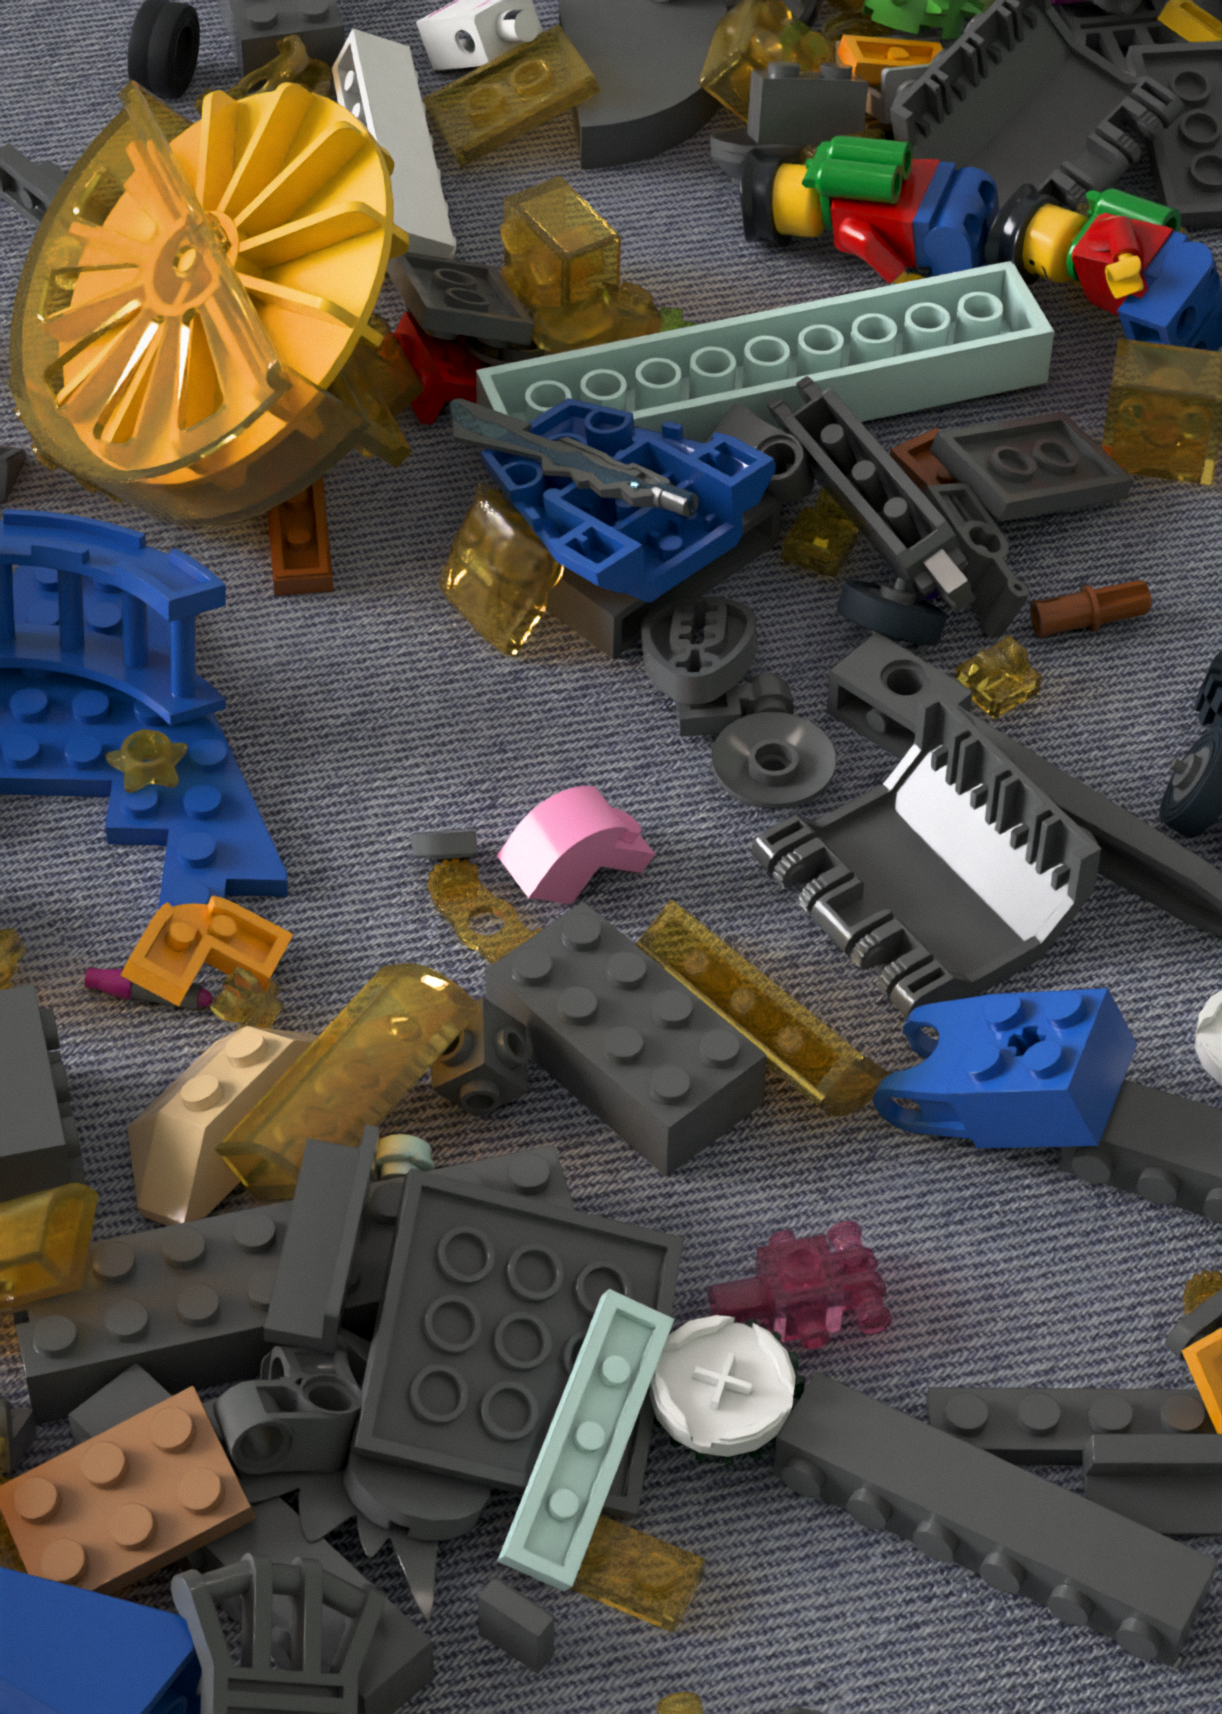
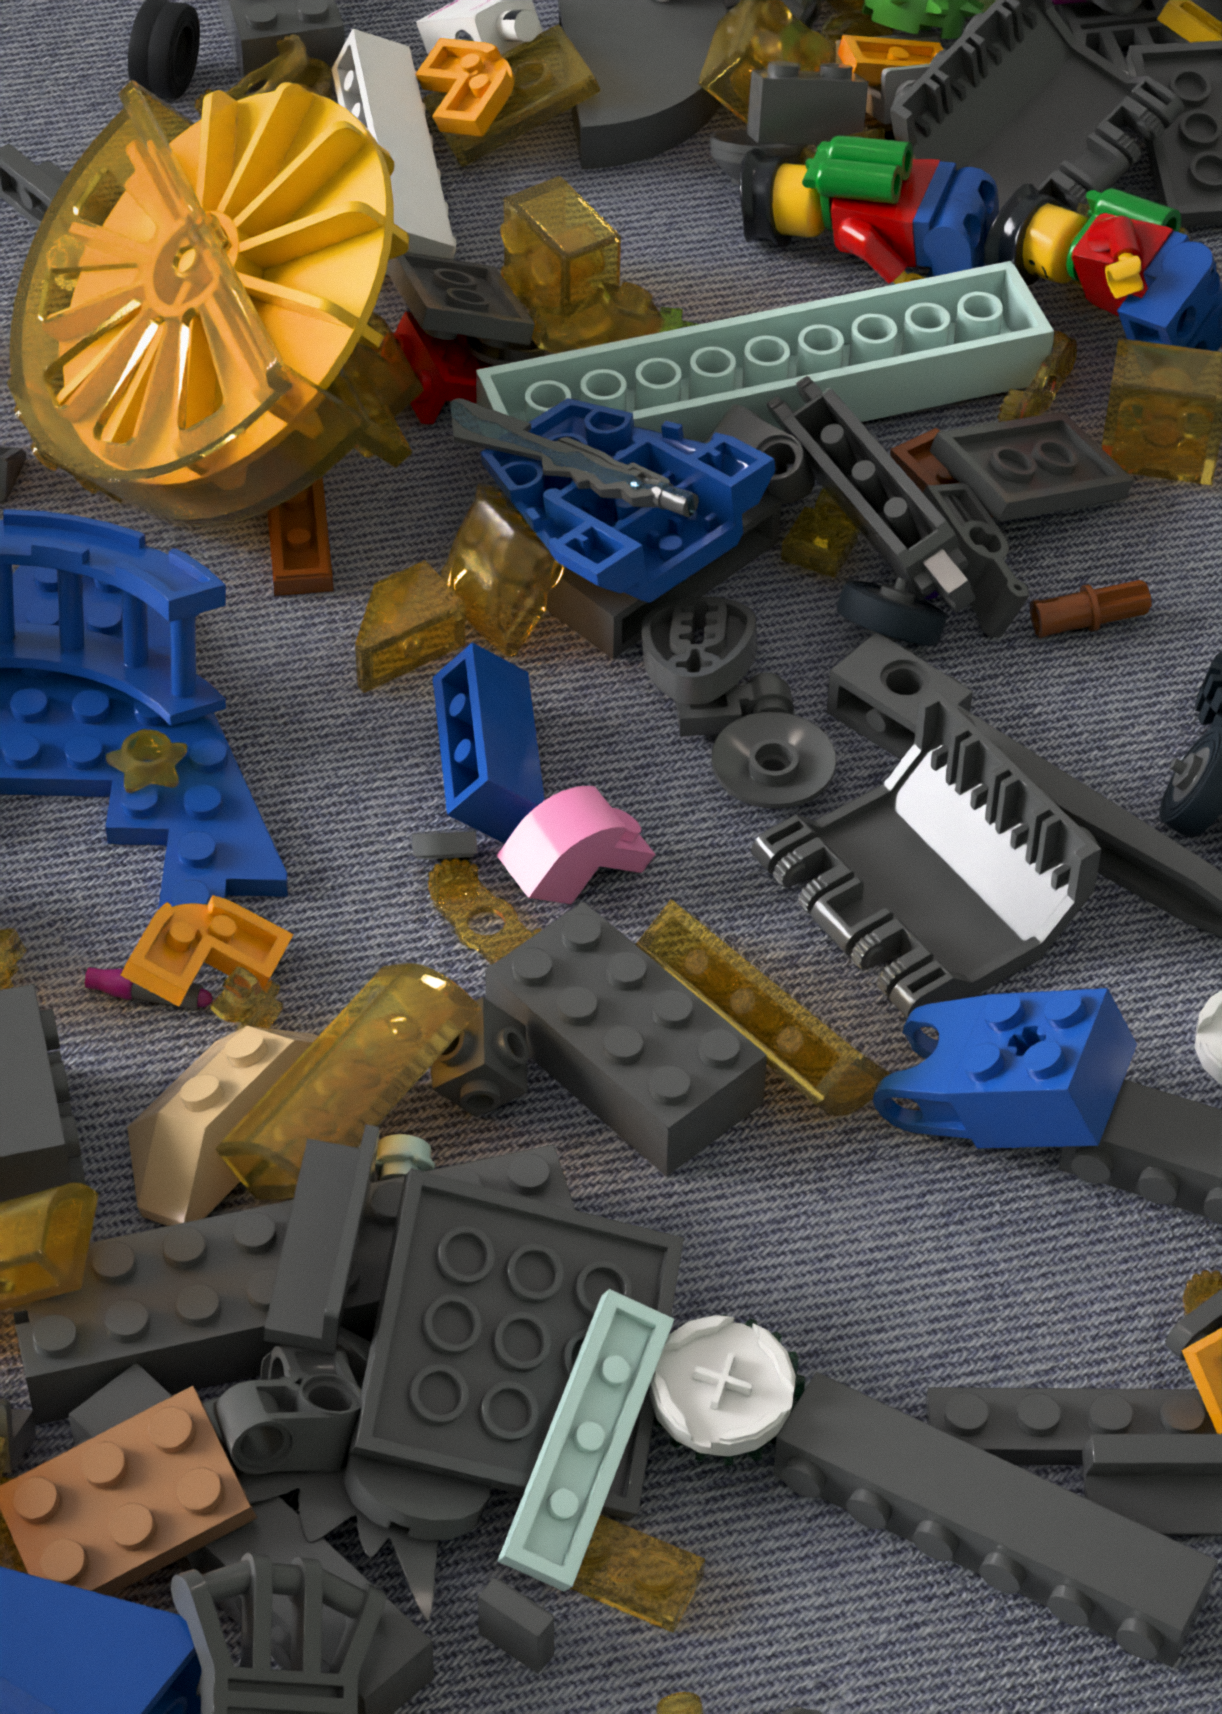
clear pink piece [708,1221,893,1349] -> none
clear yellow tile [955,635,1042,719] -> none
none -> clear yellow slope [355,560,466,693]
none -> light orange plate [415,38,514,137]
none -> blue brick [433,642,545,844]
none -> clear yellow piece [997,329,1077,422]

